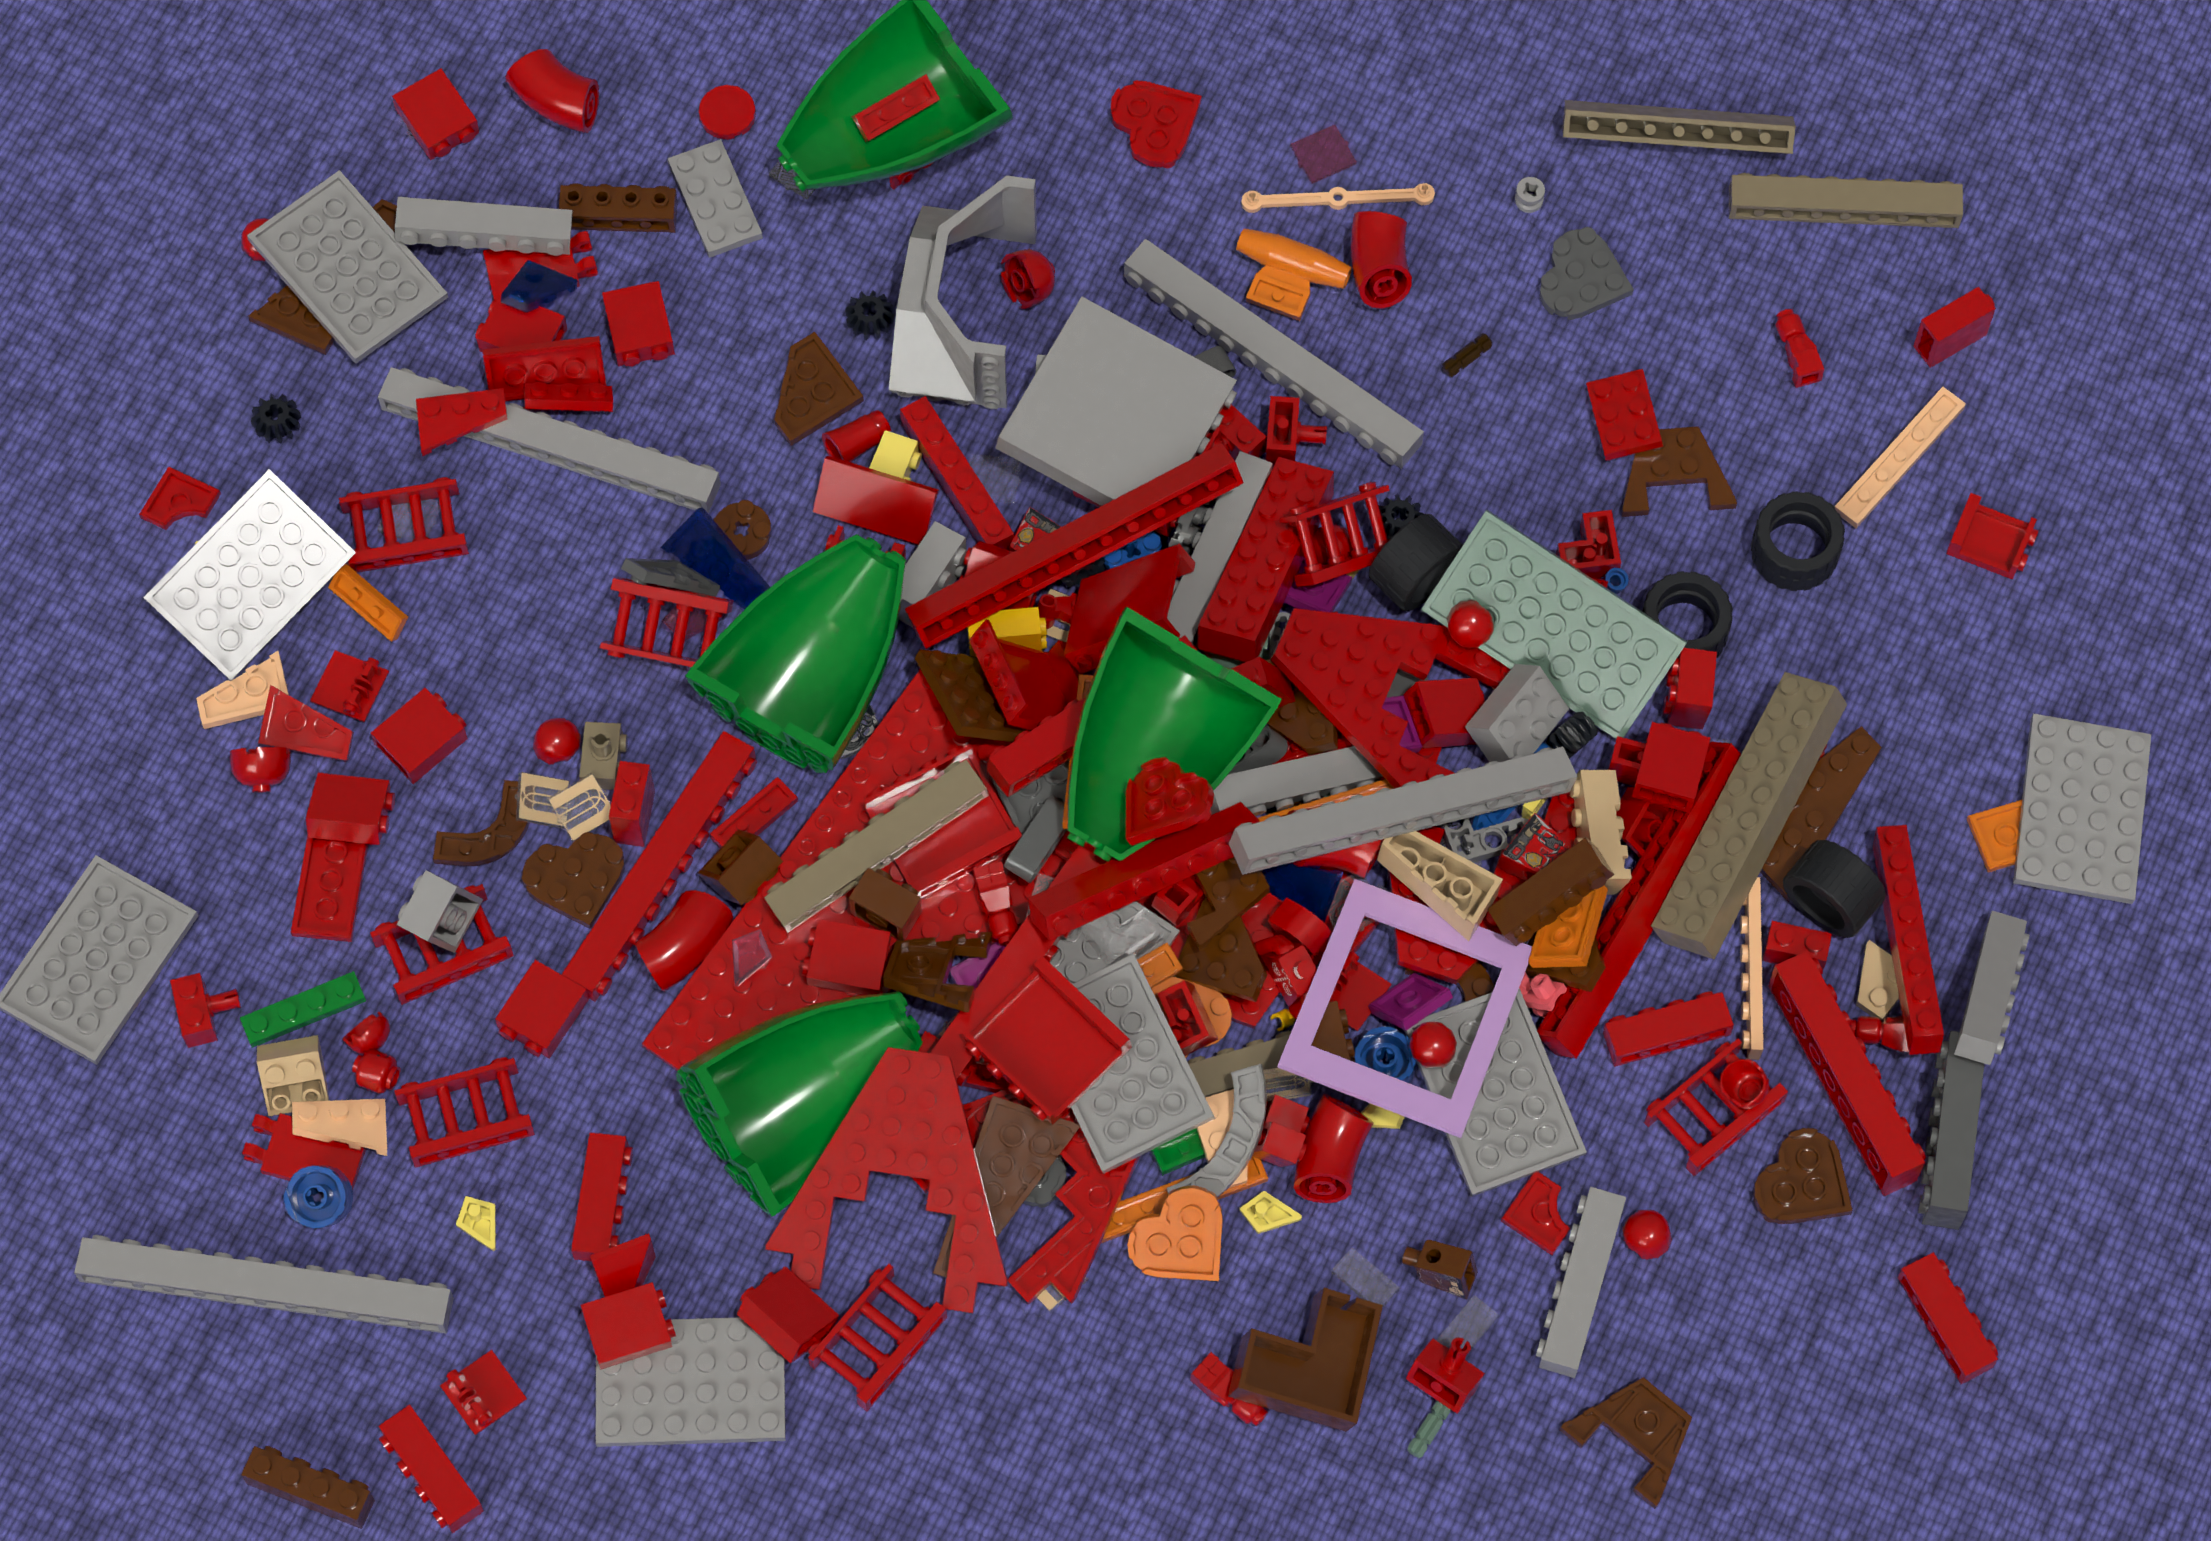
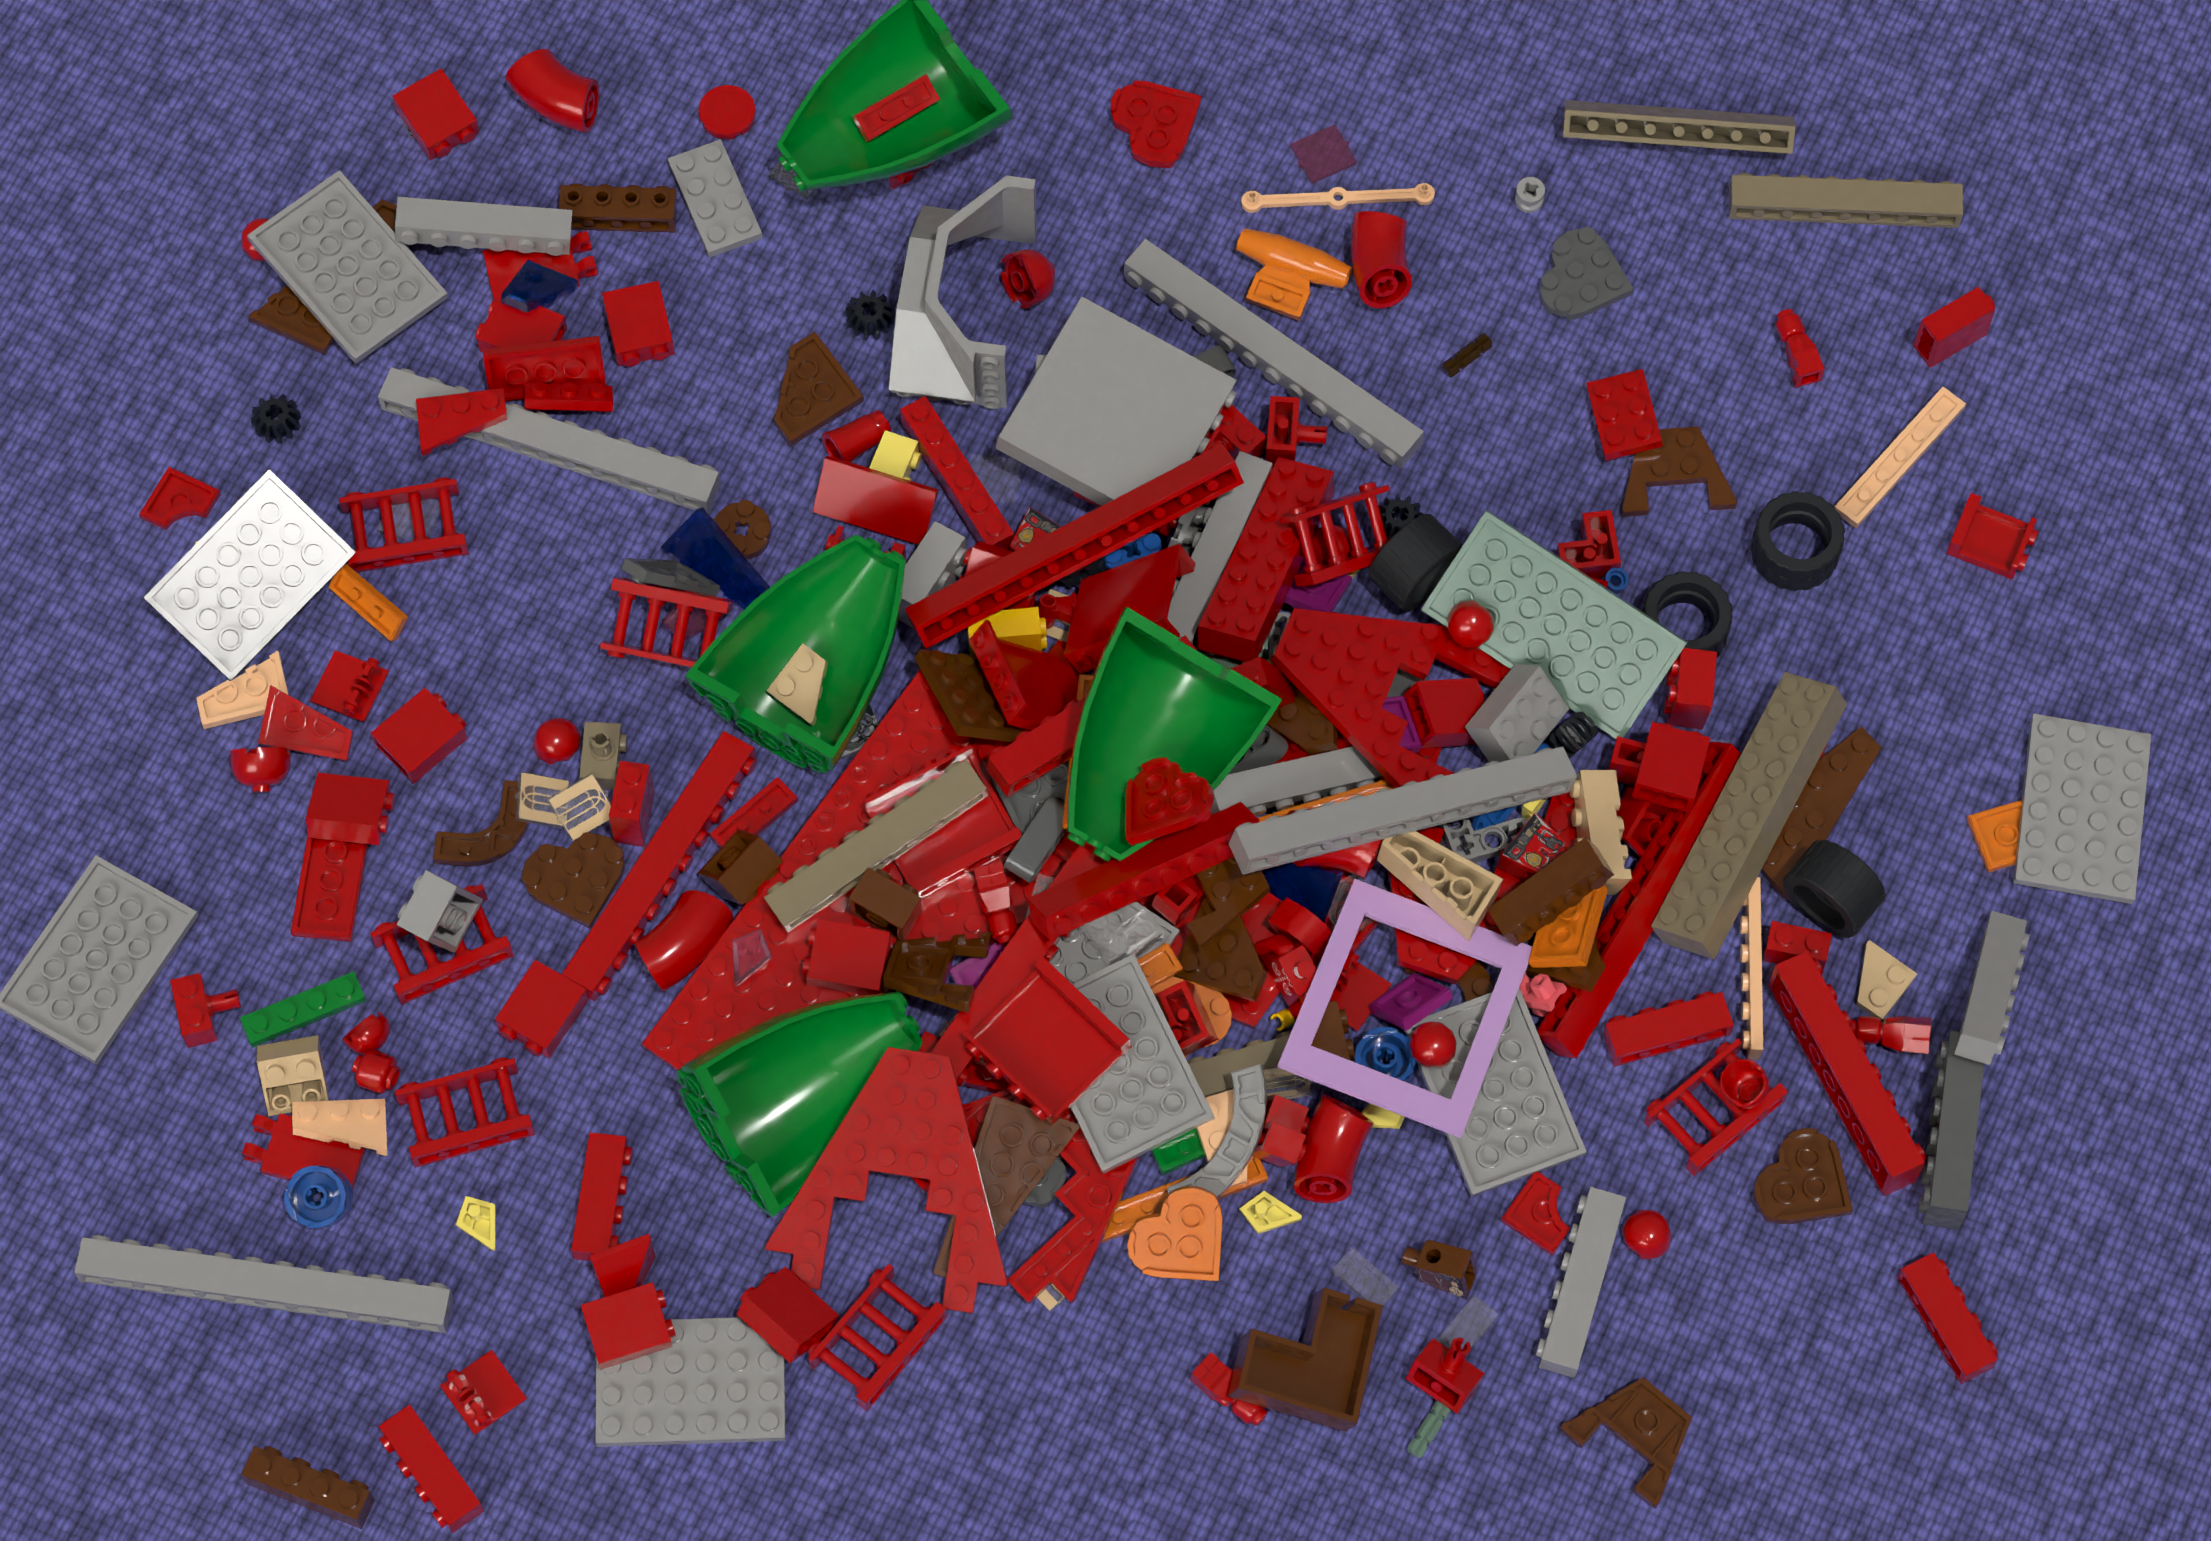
red brick [1873,825,1944,1055] -> none
none -> tan wing [767,643,828,726]

